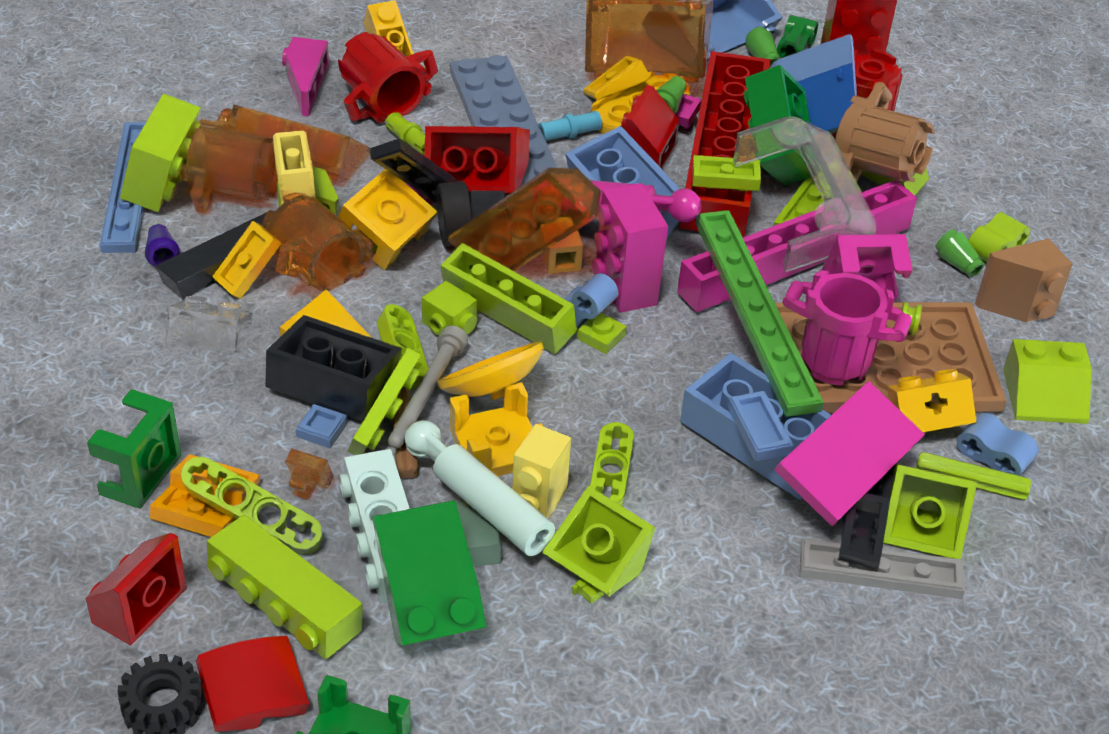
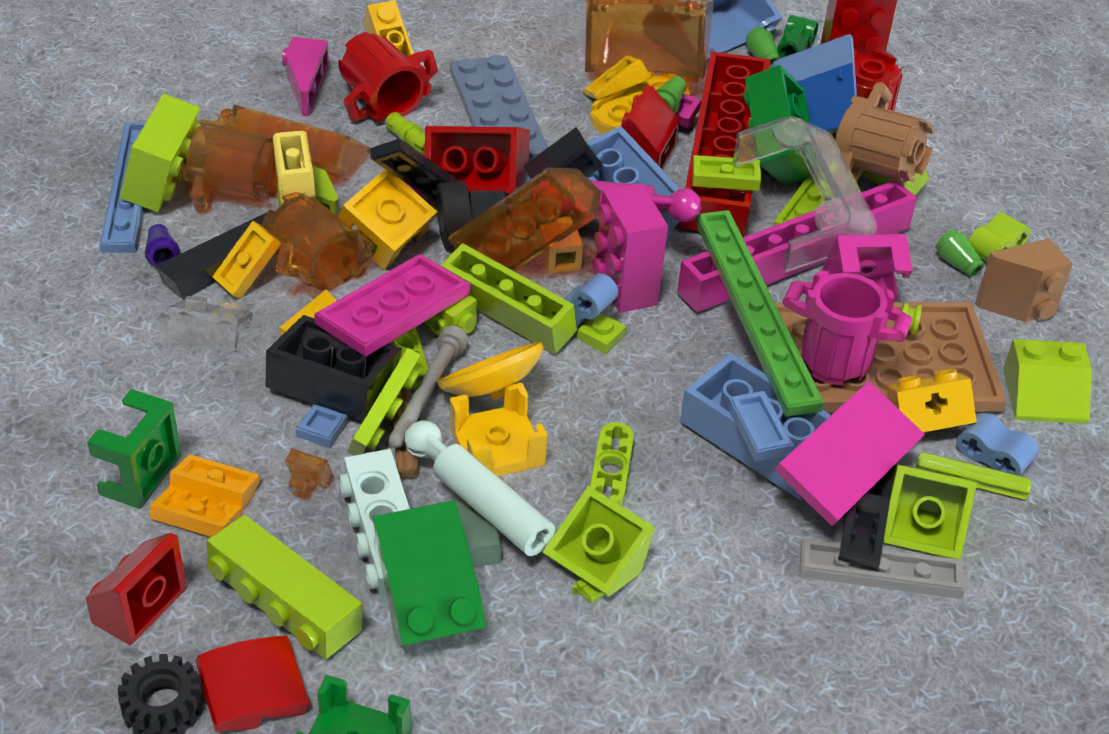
lime beam [181,457,323,555] -> none
light yellow brick [512,424,571,519] -> none
medium azure pin [538,111,602,142] -> none
none -> dark pink tile [314,254,470,357]
none -> black hinge [523,127,604,183]

